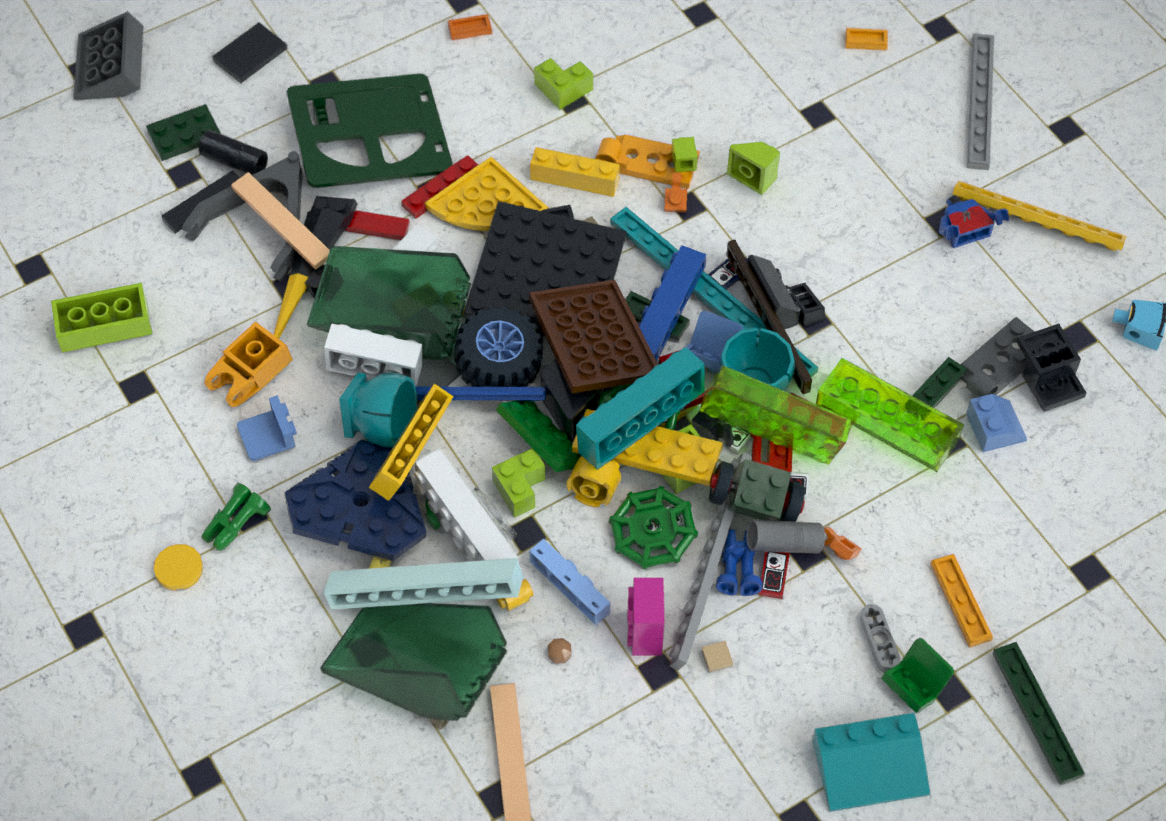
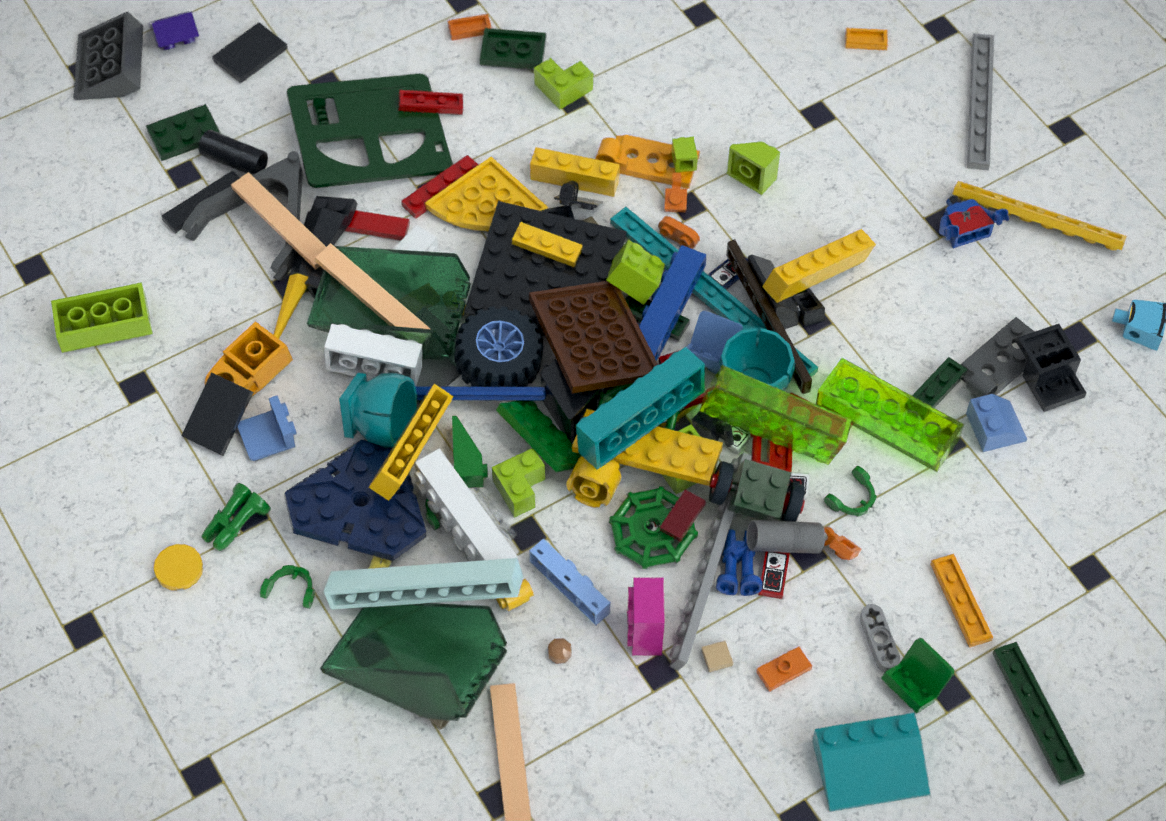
none -> dark purple slope [149,11,199,50]
none -> black tile [181,372,254,456]
none -> green piece [260,565,315,609]
none -> light nougat tile [315,243,432,344]
none -> red tile [399,90,463,115]
none -> green slope [452,416,488,488]
none -> dark green plate [479,28,547,69]
none -> yellow plate [512,222,583,267]
none -> black hinge [554,181,604,210]
none -> lime brick [607,240,665,305]
none -> orange plate [658,216,700,249]
none -> dark red tile [660,490,706,542]
none -> orange plate [756,647,812,692]
none -> yellow brick [763,229,876,303]
none -> green piece [824,466,877,517]

